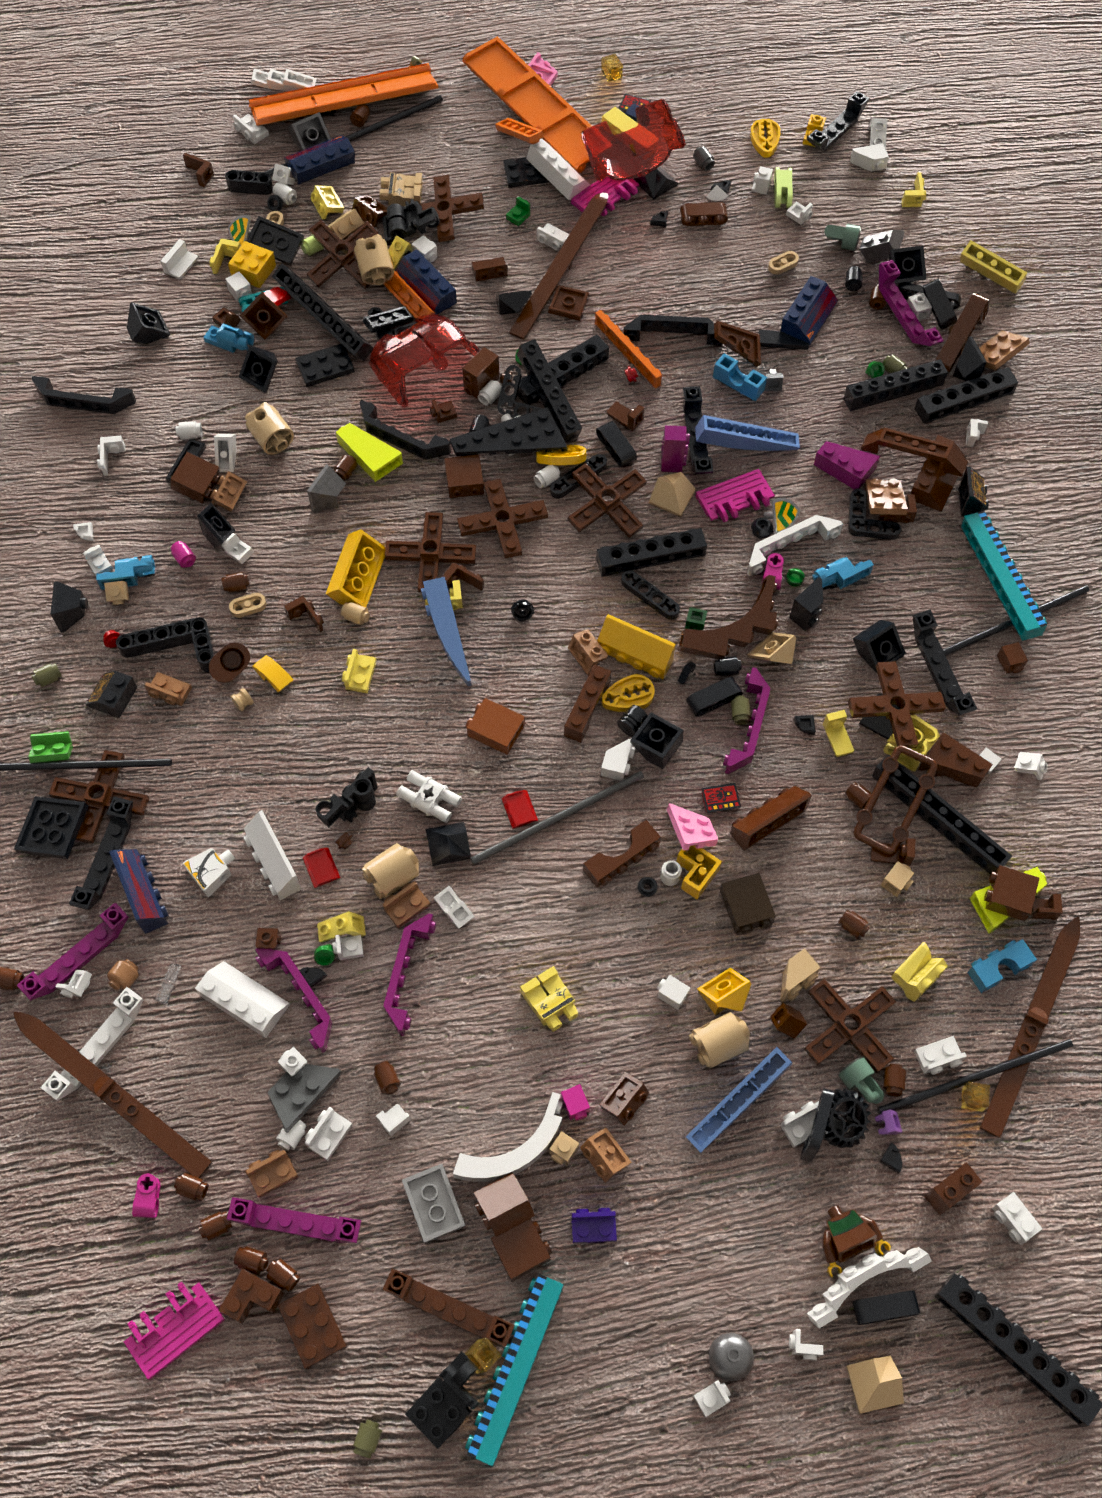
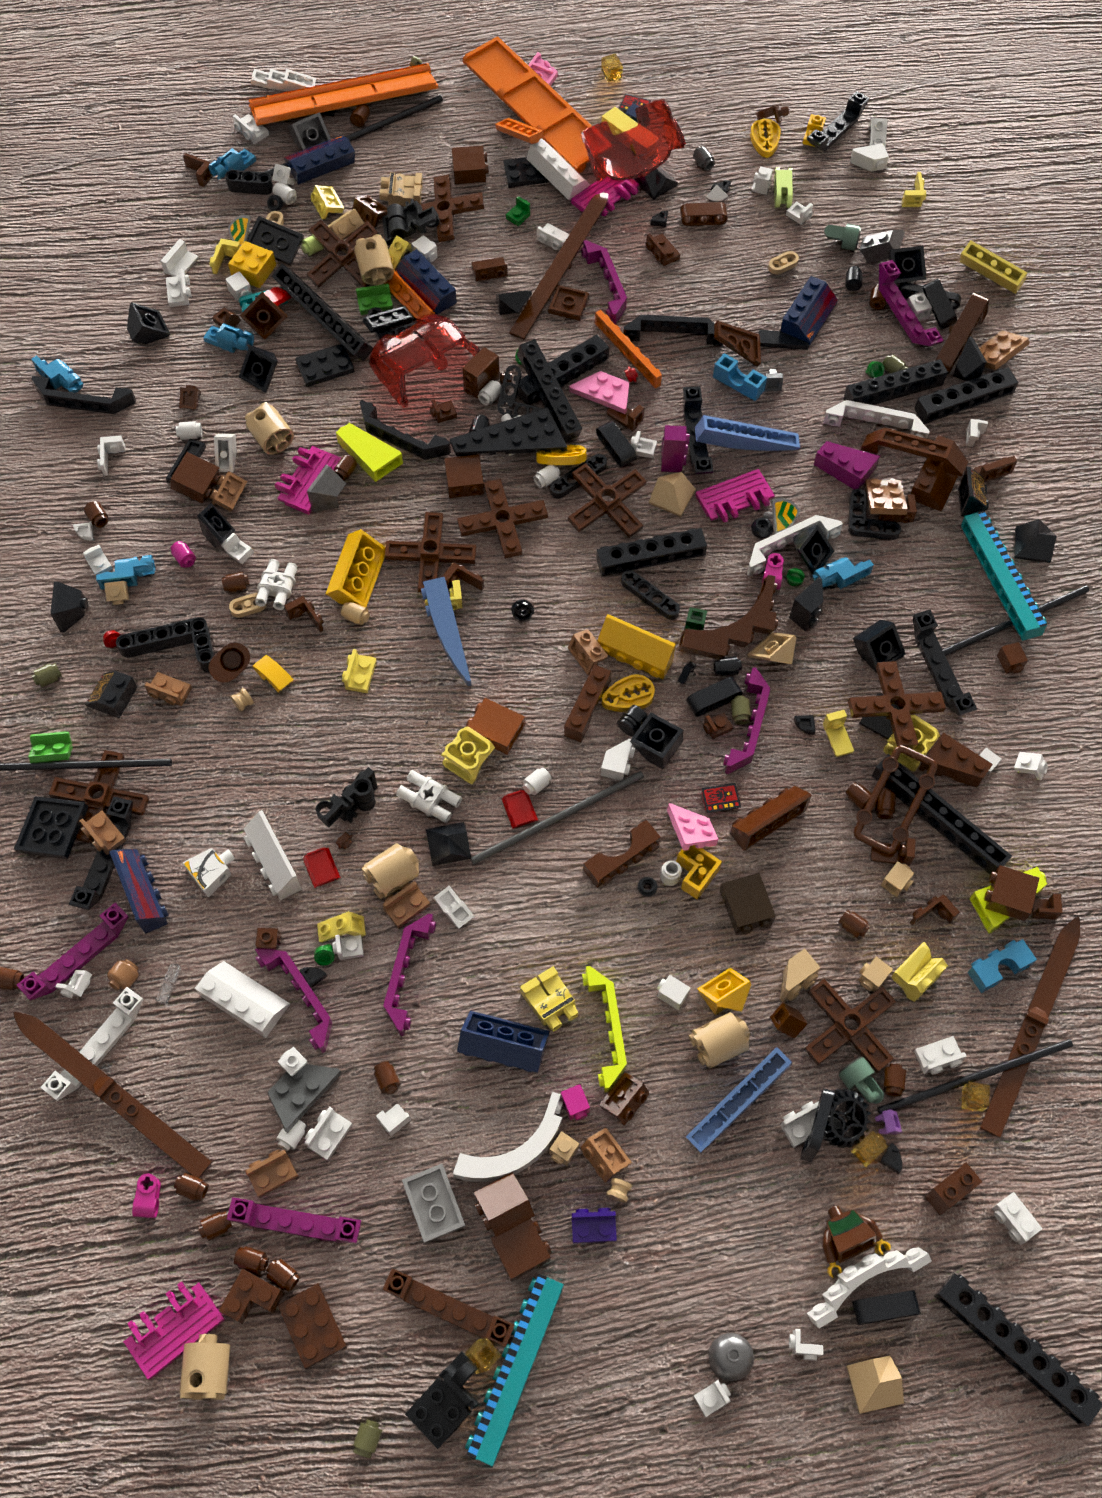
none -> dark azure plate [31,355,83,393]
none -> medium nougat bracket [80,811,127,855]
none -> reddish brown brick [84,501,109,528]
none -> white bracket [166,269,192,307]
none -> reddish brown bracket [179,385,201,410]
none -> tan cylinder [179,1334,231,1400]
none -> dark azure plate [208,148,256,180]
none -> white pin [255,559,297,610]
none -> dark pink hinge [275,446,341,515]
none -> bright green bracket [356,284,393,315]
none -> light yellow piece [441,727,495,784]
none -> reddish brown piece [452,146,489,184]
none -> dark blue slope [457,1011,550,1073]
none -> white brick [523,768,552,795]
none -> bright pink wing [569,371,629,414]
none -> magenta slope [581,240,627,325]
none -> neon yellow slope [582,966,627,1093]
none -> tan wheel [606,1178,632,1203]
none -> white bracket [631,431,657,459]
none -> reddish brown bracket [645,233,680,266]
none -> reddish brown bracket [703,712,733,739]
none -> reddish brown piece [756,105,790,123]
none -> black slope [793,524,834,575]
none -> white slope [823,400,930,439]
none -> clear yellow brick [851,1131,888,1167]
none -> tan brick [858,956,893,992]
none -> reddish brown brick [875,789,896,819]
none -> reddish brown bracket [910,894,960,926]
none -> reddish brown bracket [974,456,1017,482]
none -> black slope [1014,519,1057,563]

